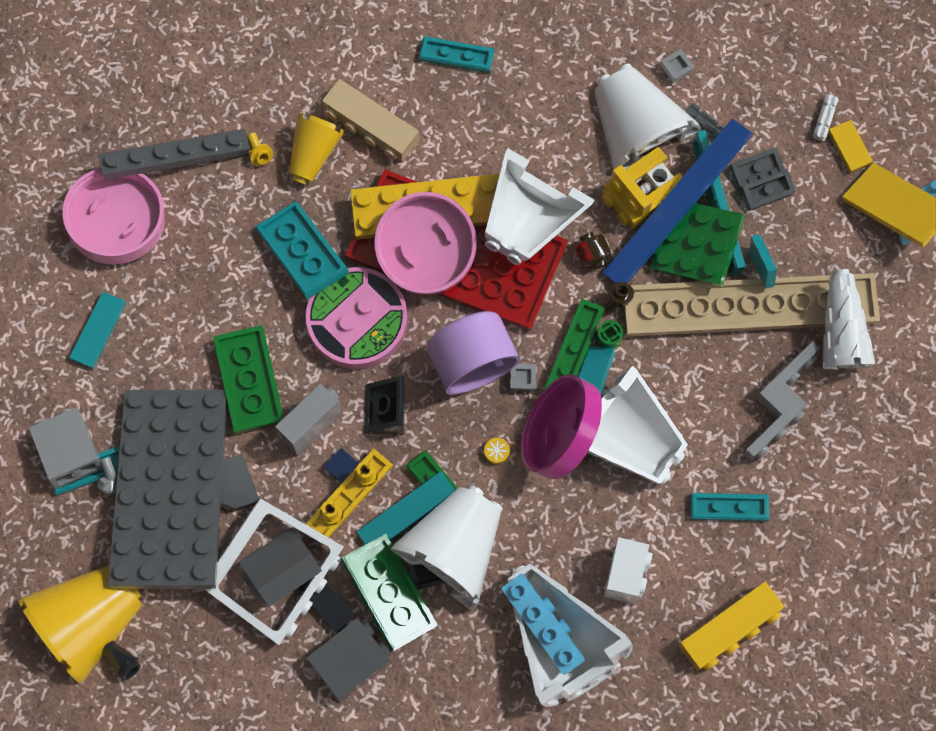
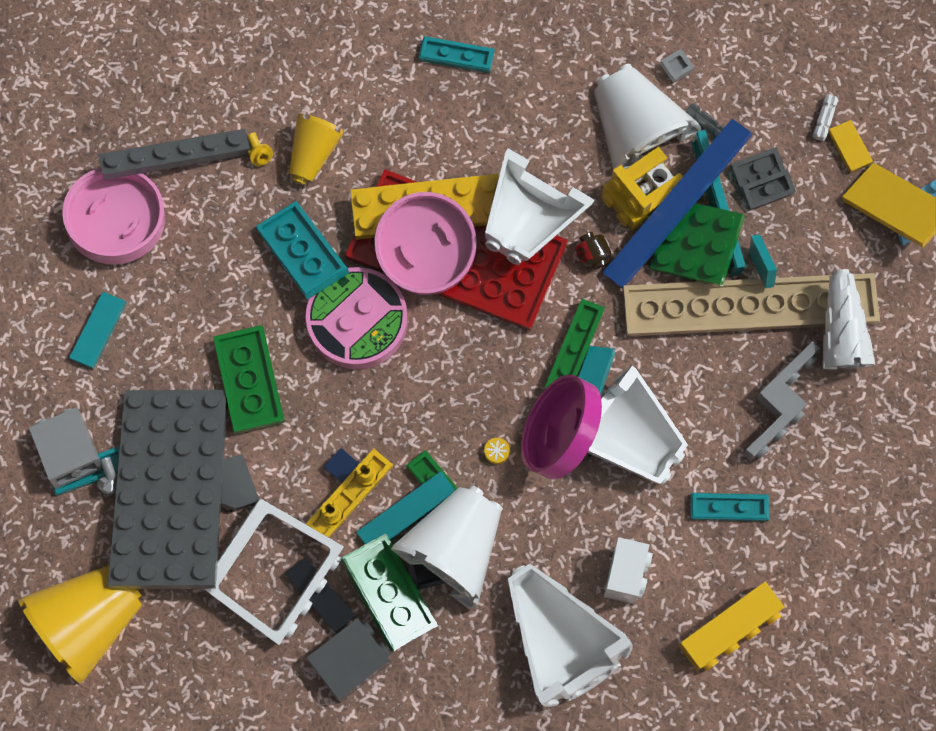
black cone [103,641,141,680] -> none
dark grey brick [240,528,322,607] -> none
light grey brick [275,384,342,456] -> none
tan brick [322,79,420,163] -> none
black slope [365,375,406,435] -> none
lavender piece [426,311,520,395] -> none
medium azure bracket [502,574,585,675] -> none
light grey plate [510,364,536,391] -> none
green wheel [596,320,623,350] -> none
dark brown plate [603,282,634,312] -> none

